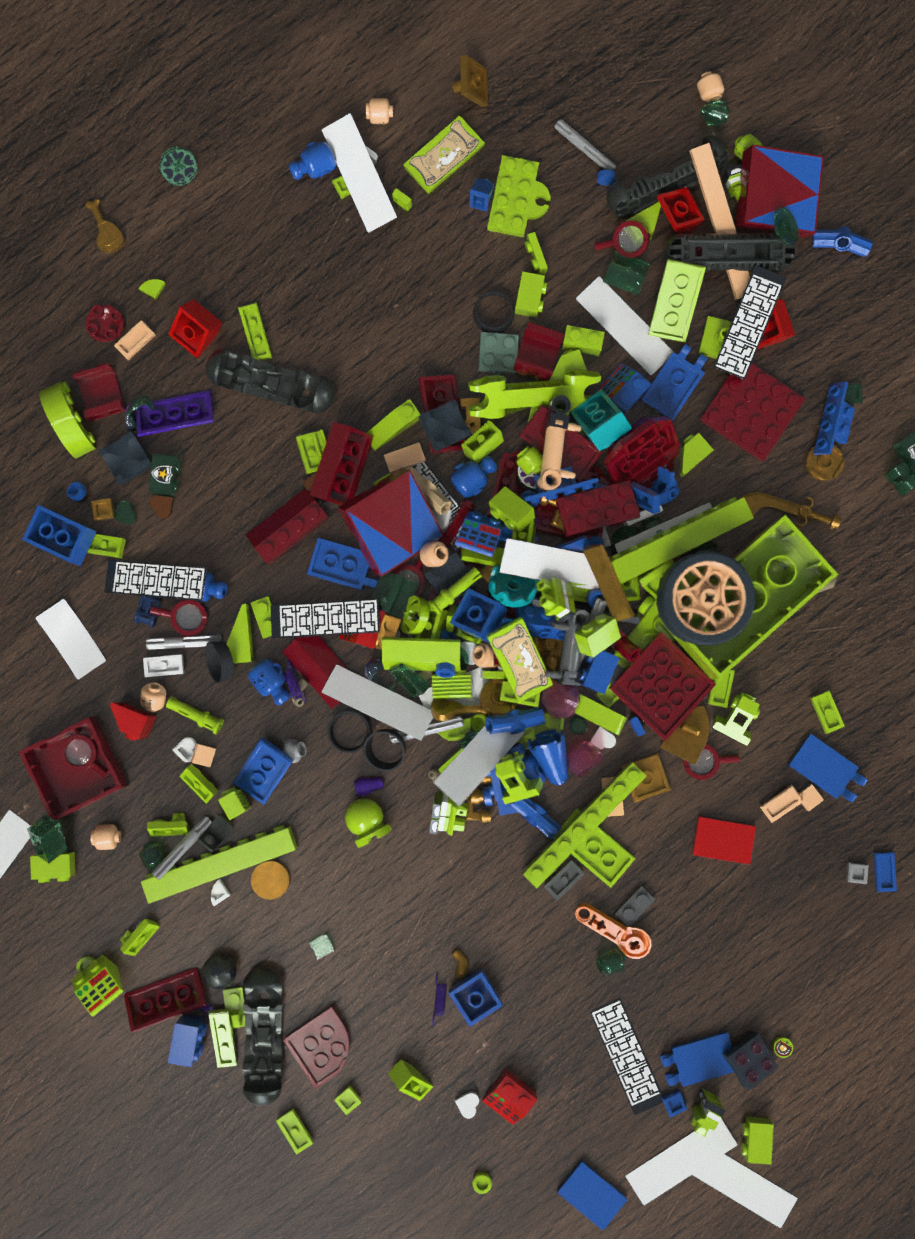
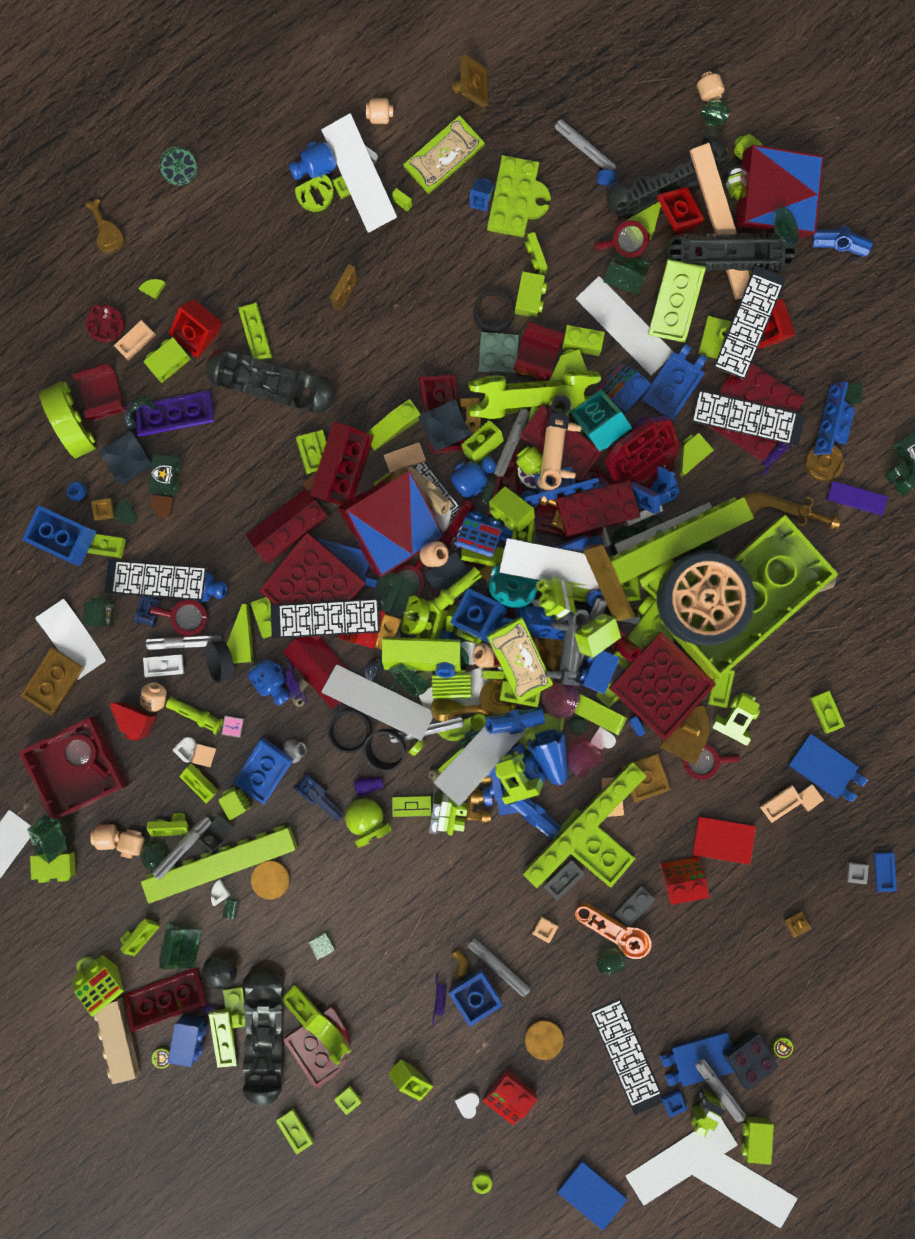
none -> pearl gold tile [20,647,85,716]
none -> clear green brick [83,598,114,627]
none -> tan brick [94,997,140,1084]
none -> light nougat head [116,829,145,859]
none -> lime brick [143,337,191,383]
none -> tile [152,1047,170,1069]
none -> clear green bracket [159,923,202,970]
none -> bright pink tile [221,716,245,738]
none -> clear green hinge [222,899,238,919]
none -> dark red plate [260,532,367,641]
none -> lime piece [282,985,351,1065]
none -> dark blue connector [293,772,344,821]
none -> lime piece [295,174,334,212]
none -> pearl gold tile [330,264,358,311]
none -> lime tile [392,796,431,817]
none -> lime tile [408,739,425,756]
none -> light grey axle [468,938,530,997]
none -> clear green tile [481,483,495,505]
none -> light grey axle [494,408,530,477]
none -> pearl gold tile [525,1019,564,1060]
none -> light nougat tile [532,916,559,943]
none -> red slope [660,856,710,905]
none -> sticker [691,389,805,446]
none -> light grey axle [695,1059,746,1122]
none -> dark purple piece [761,442,793,476]
none -> pearl gold tile [783,910,811,938]
none -> dark purple tile [826,481,888,516]

